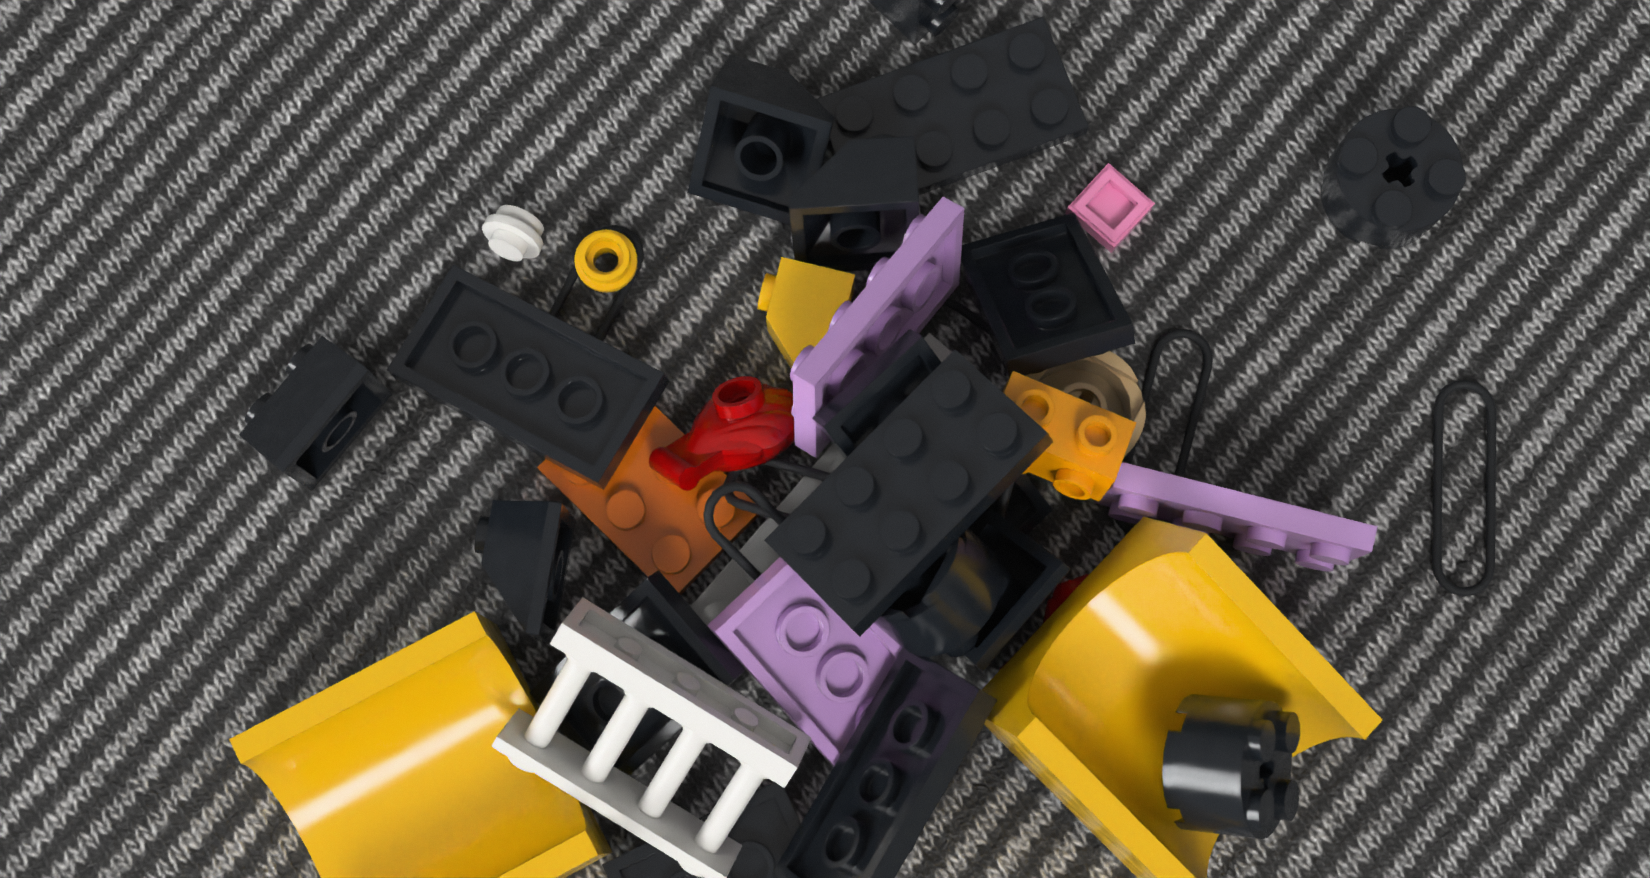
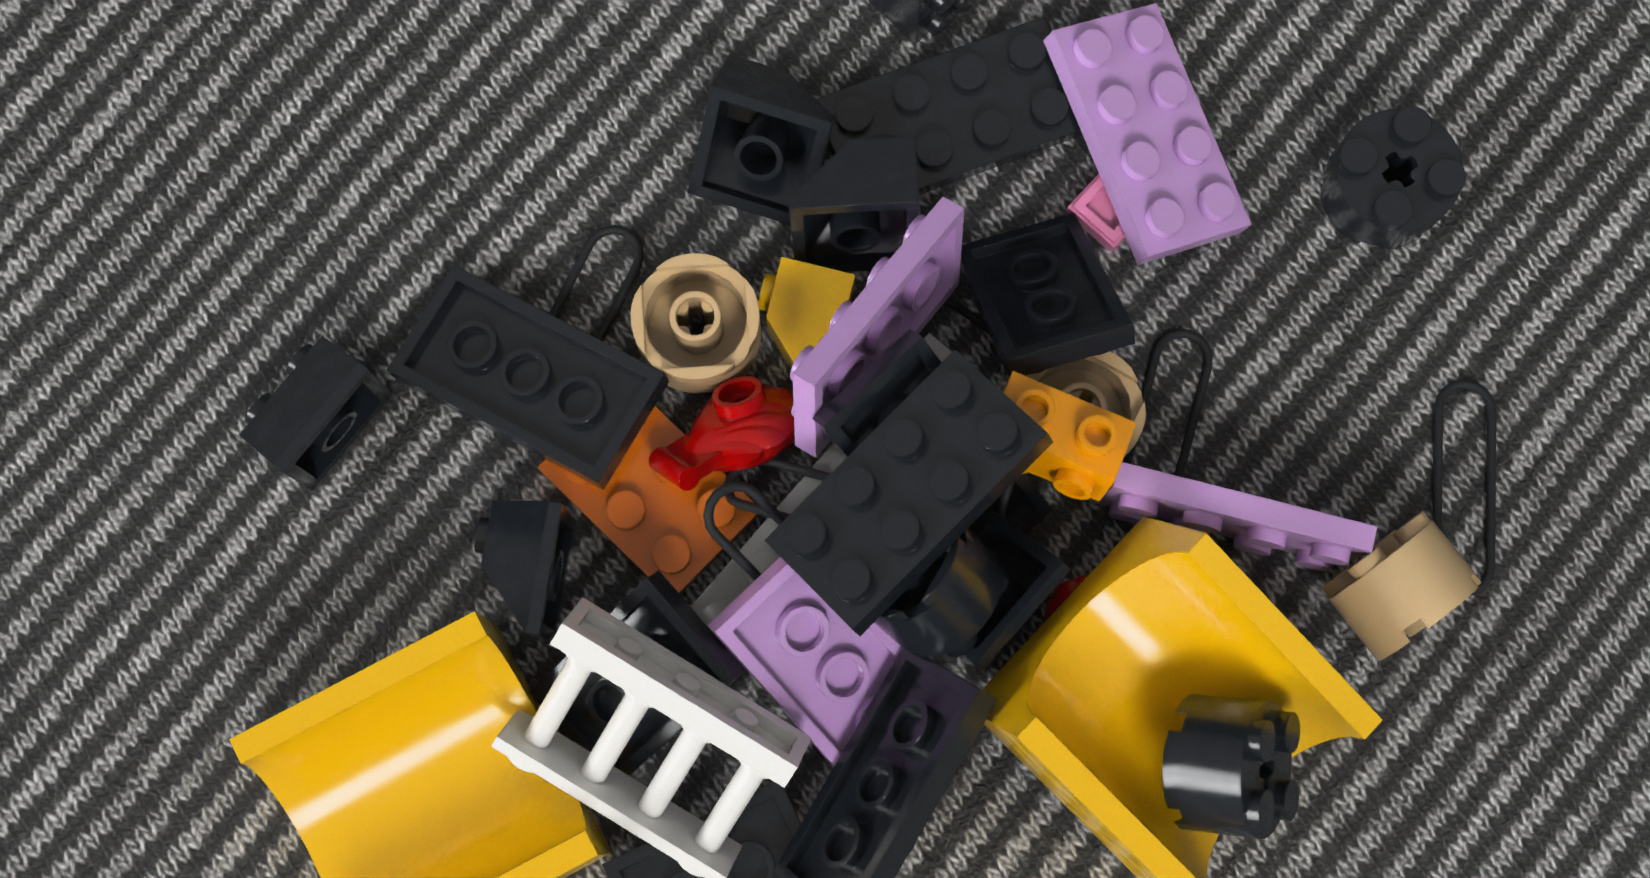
white plate [482,205,544,261] -> none
yellow plate [574,229,638,293] -> none
none -> tan brick [631,253,761,393]
none -> lavender plate [1043,3,1252,265]
none -> tan brick [1321,511,1482,661]

